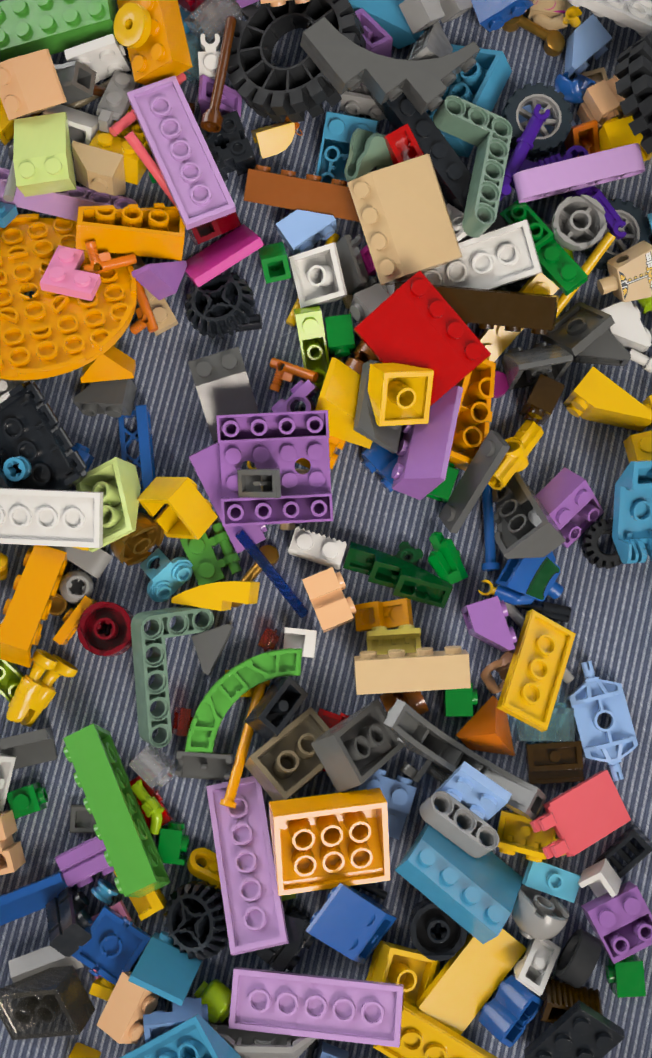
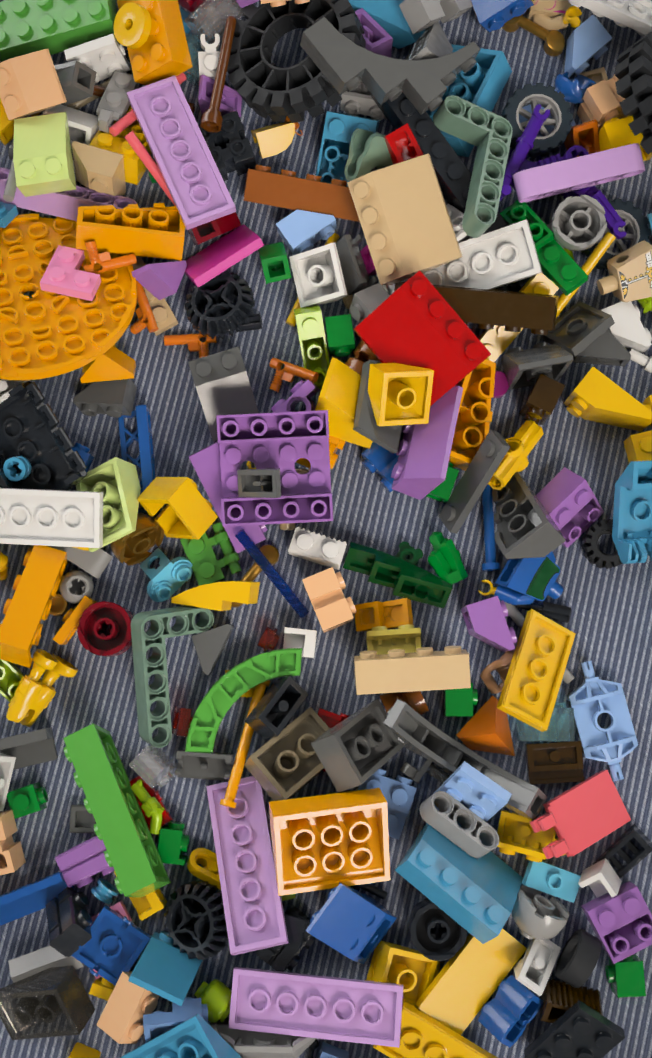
none -> orange hose [164,333,217,358]

